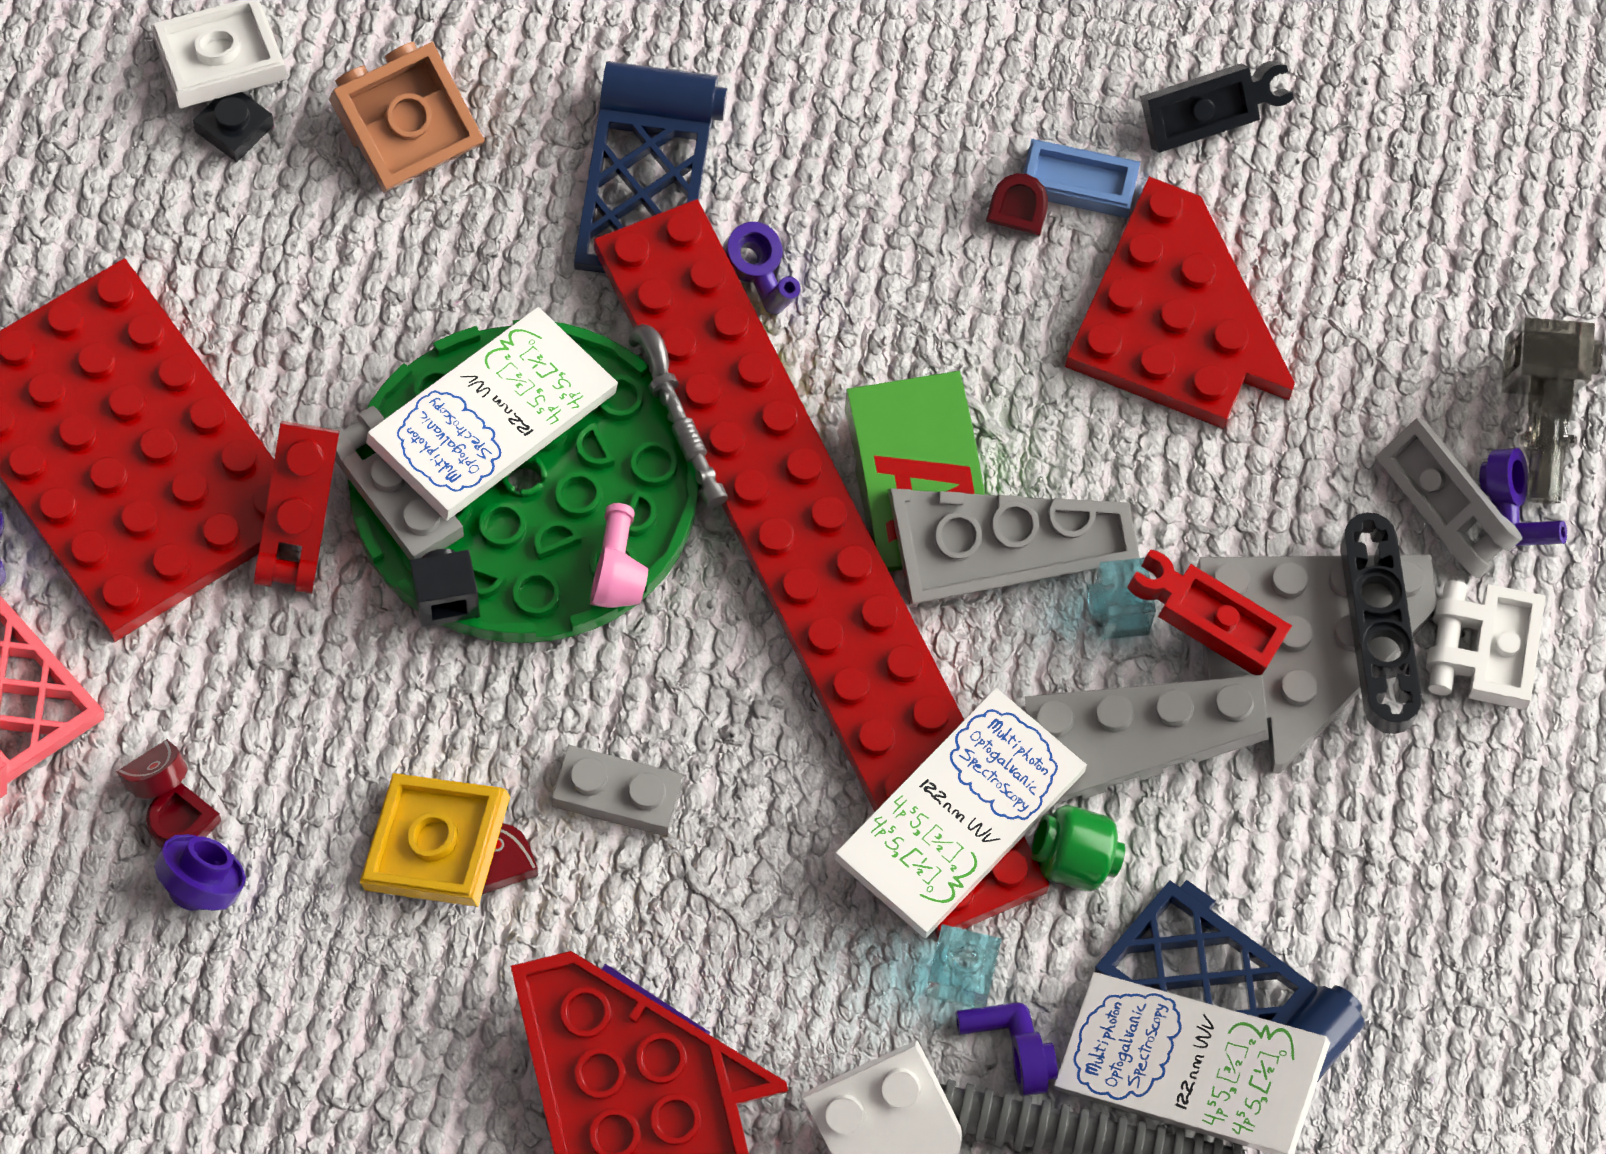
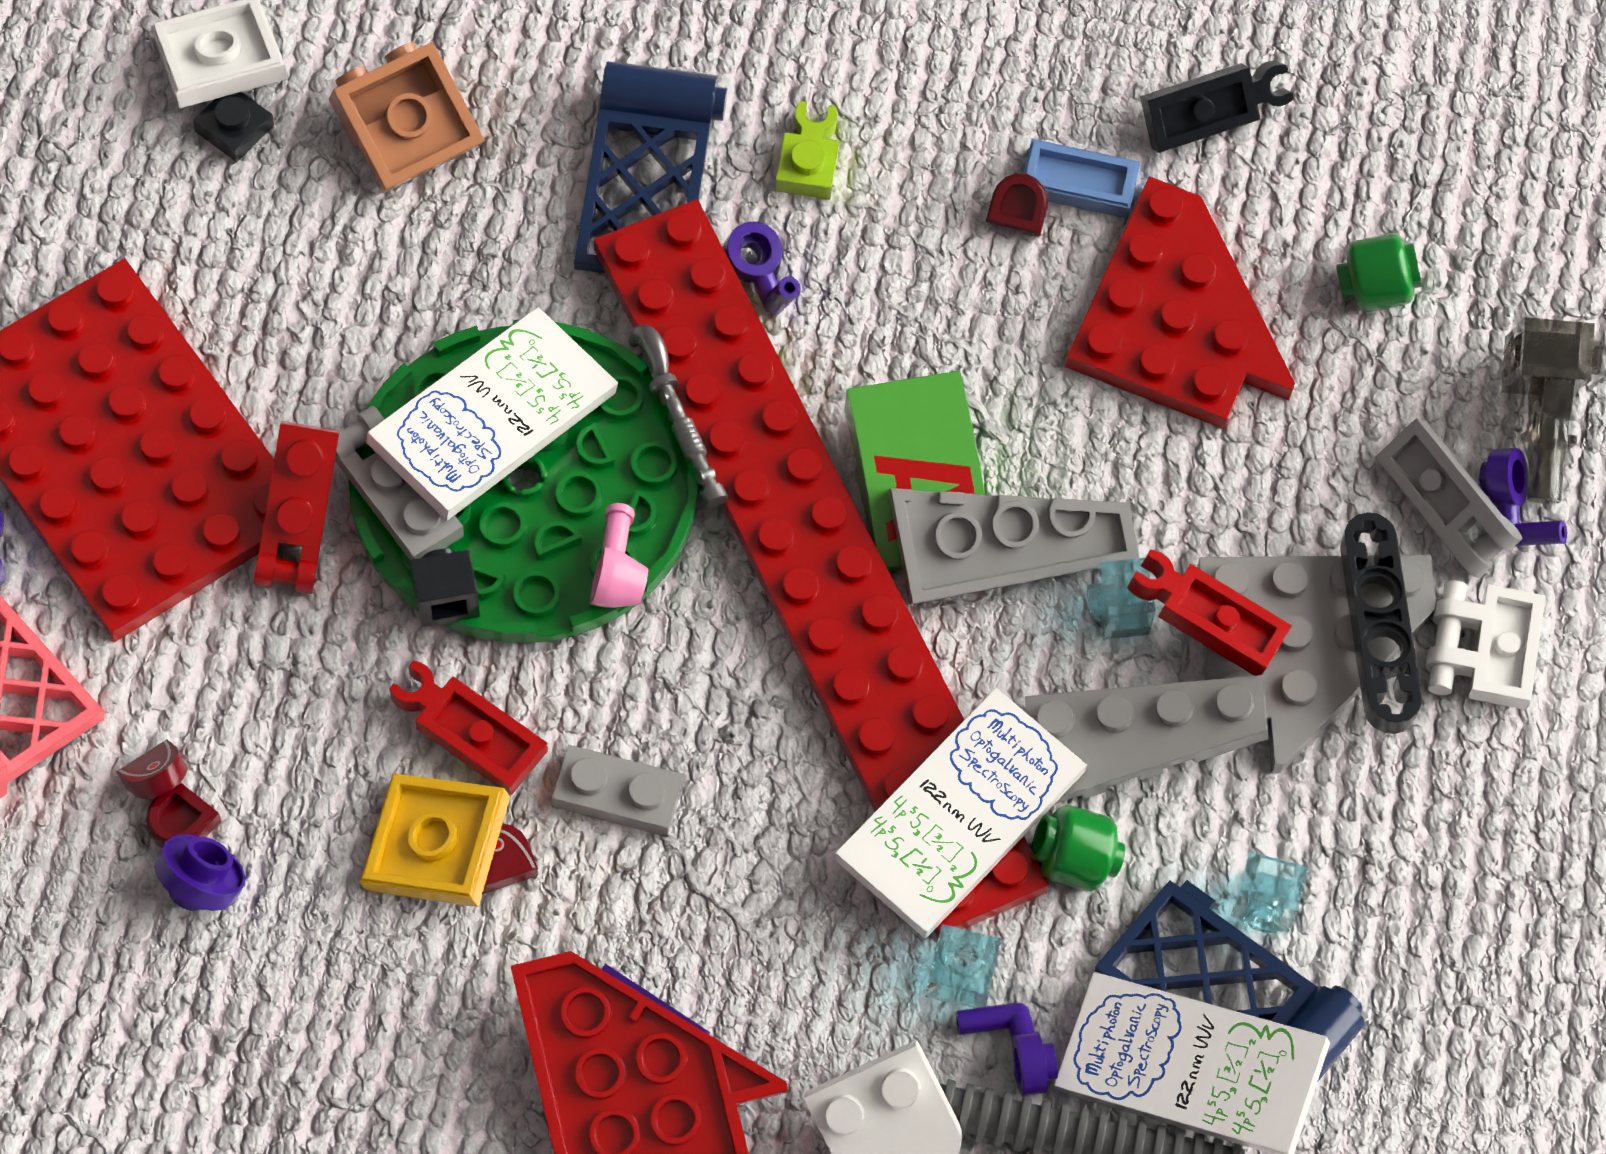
none -> red plate [389,661,548,796]
none -> lime plate [775,101,840,199]
none -> clear light blue plate [1231,851,1309,933]
none -> green head [1336,233,1422,312]

